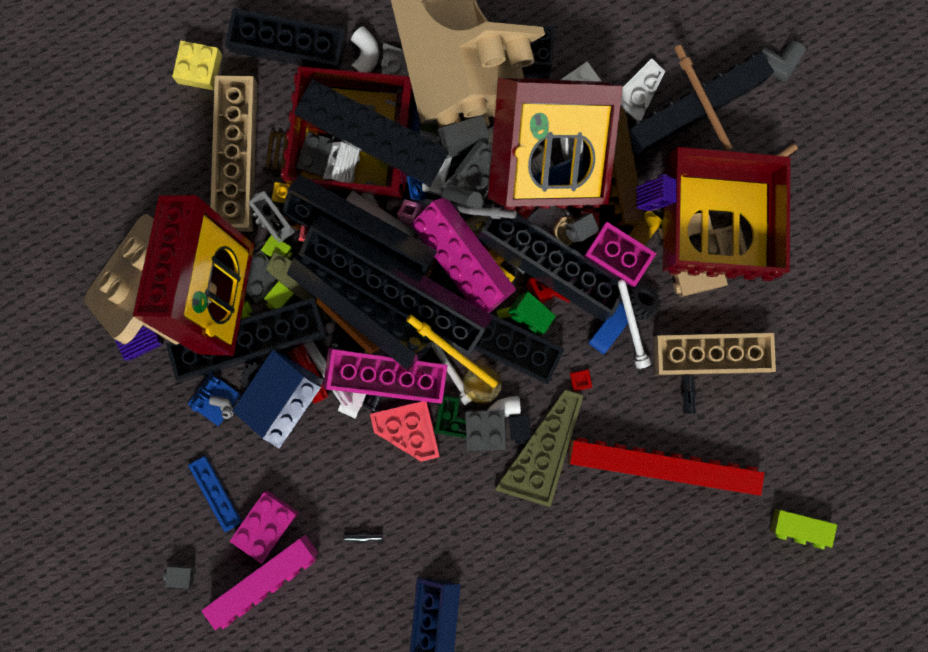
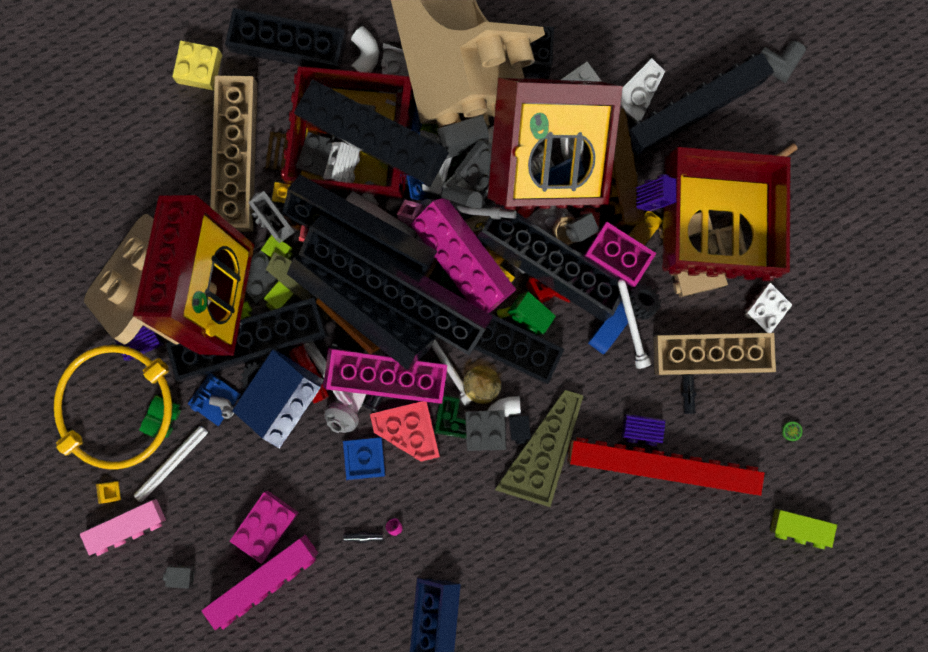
blue tile [188,455,243,532] -> none
yellow bar [406,315,498,388] -> none
red tile [569,369,592,392] -> none
medium nougat bar [674,44,733,151] -> none
none -> yellow piece [54,345,172,469]
none -> bright pink brick [80,499,166,556]
none -> yellow slope [96,481,121,504]
none -> white axle [134,426,208,502]
none -> green brick [139,395,181,439]
none -> light grey piece [324,403,359,433]
none -> blue plate [343,437,386,480]
none -> dark pink hinge [385,518,403,536]
none -> dark purple brick [622,414,666,446]
none -> white hinge [744,282,792,333]
none -> bright green tile [782,422,802,441]

